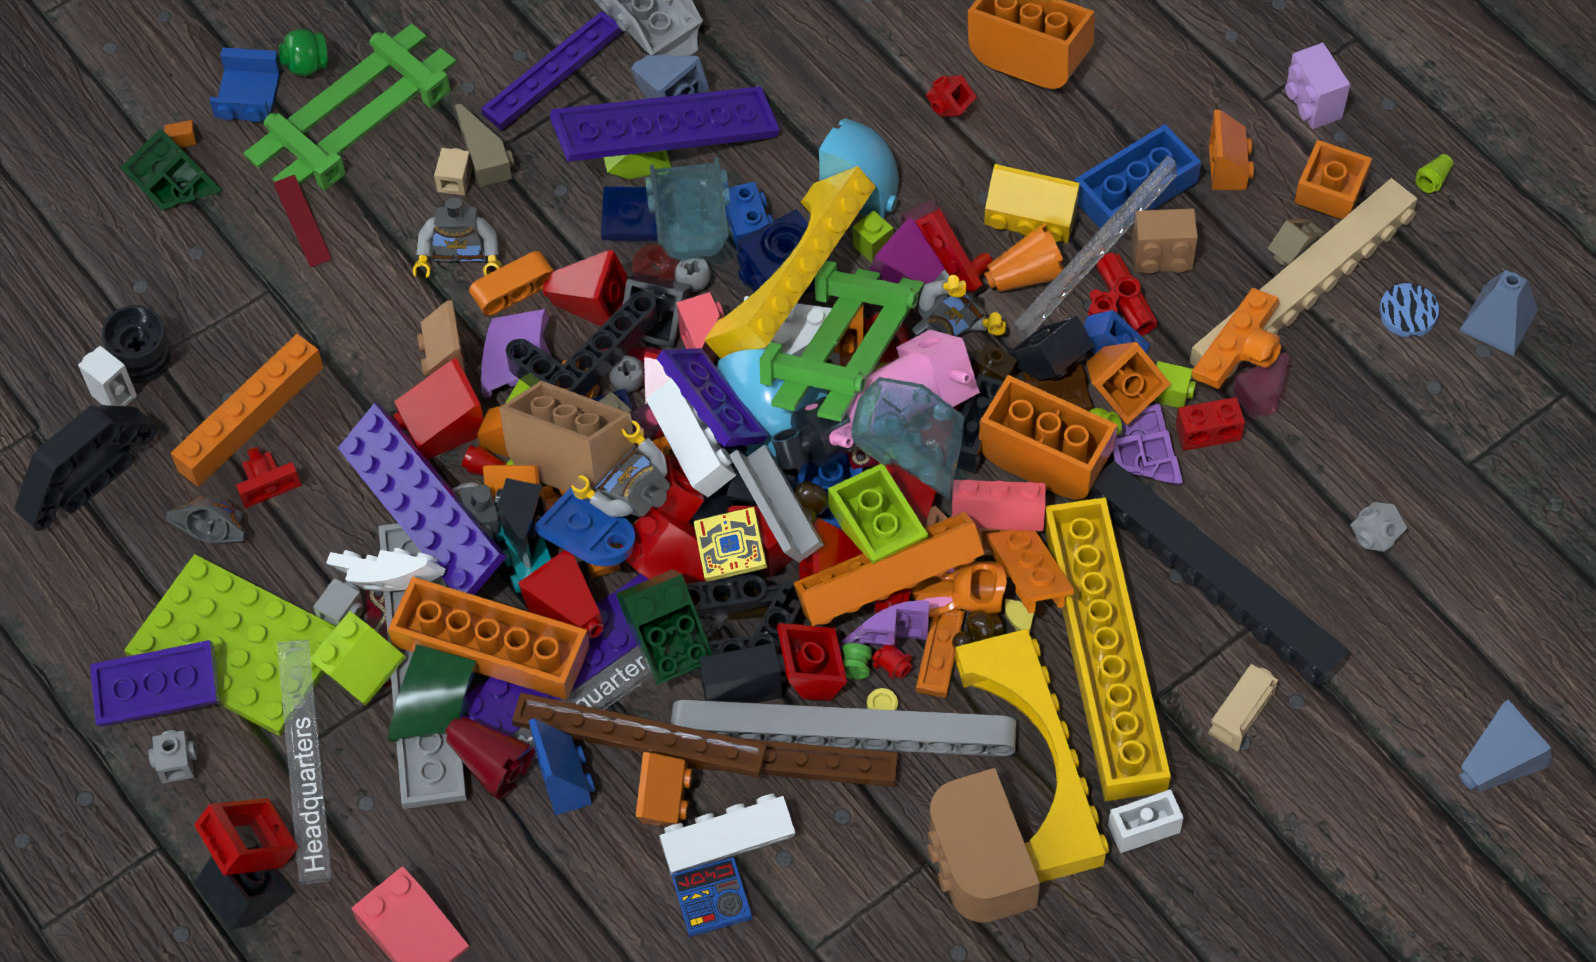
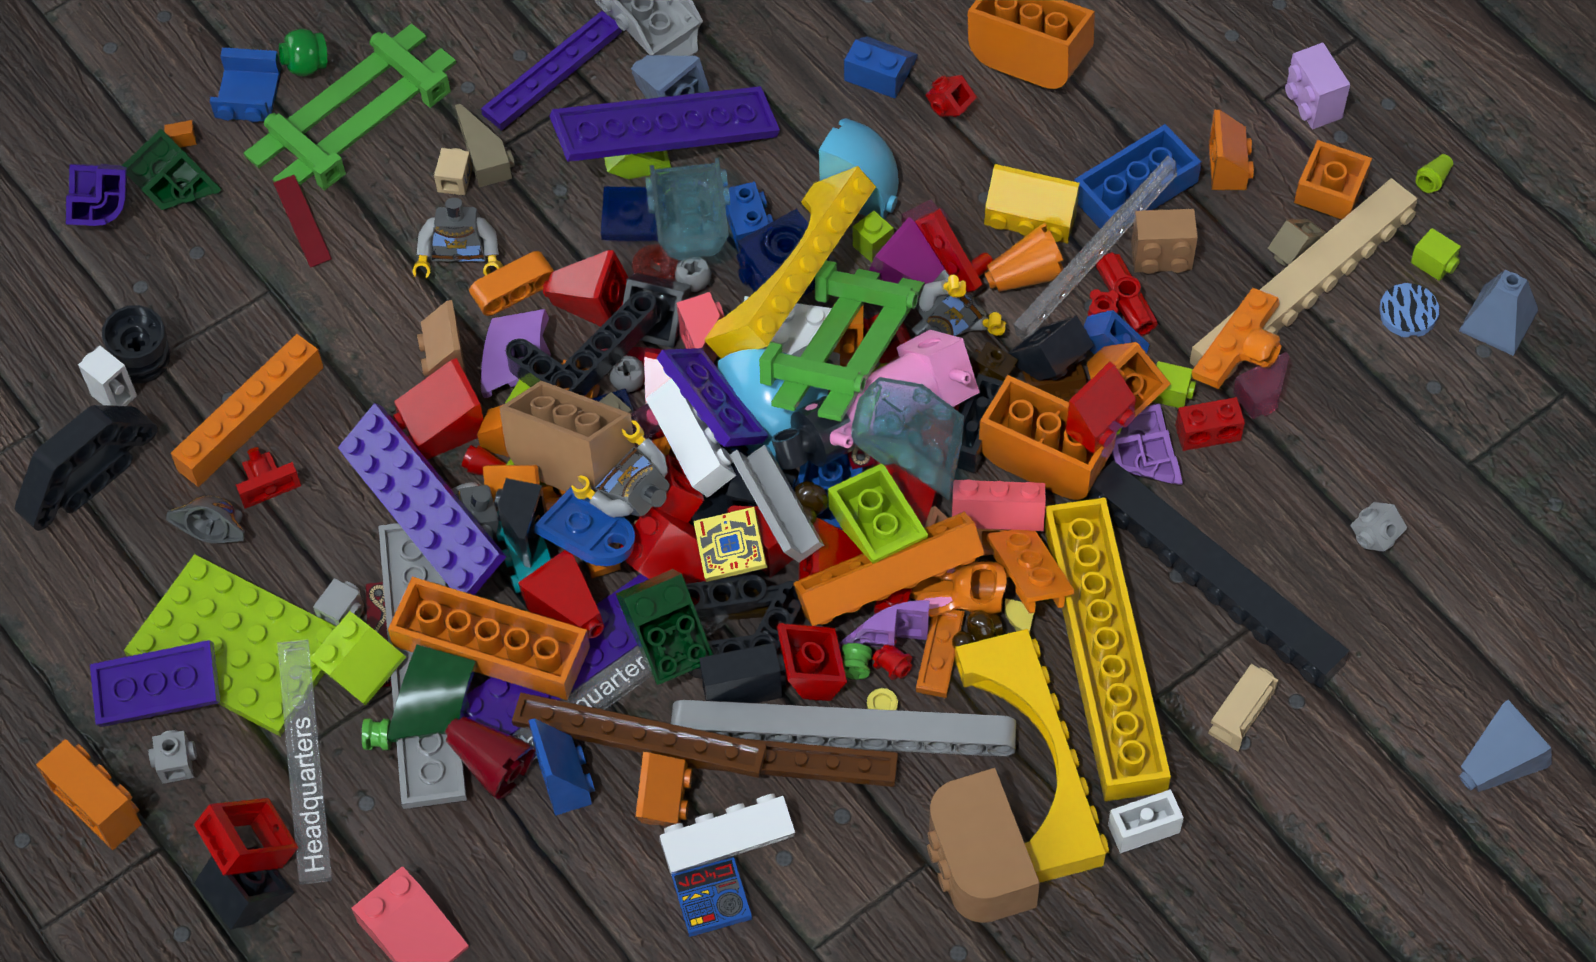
white slope [326,548,445,591] -> none
none -> orange brick [36,739,142,851]
none -> dark purple brick [66,164,127,226]
none -> bright green wheel [362,719,392,750]
none -> blue slope [844,36,918,98]
none -> red slope [1066,361,1136,454]
none -> lime brick [1411,228,1461,281]

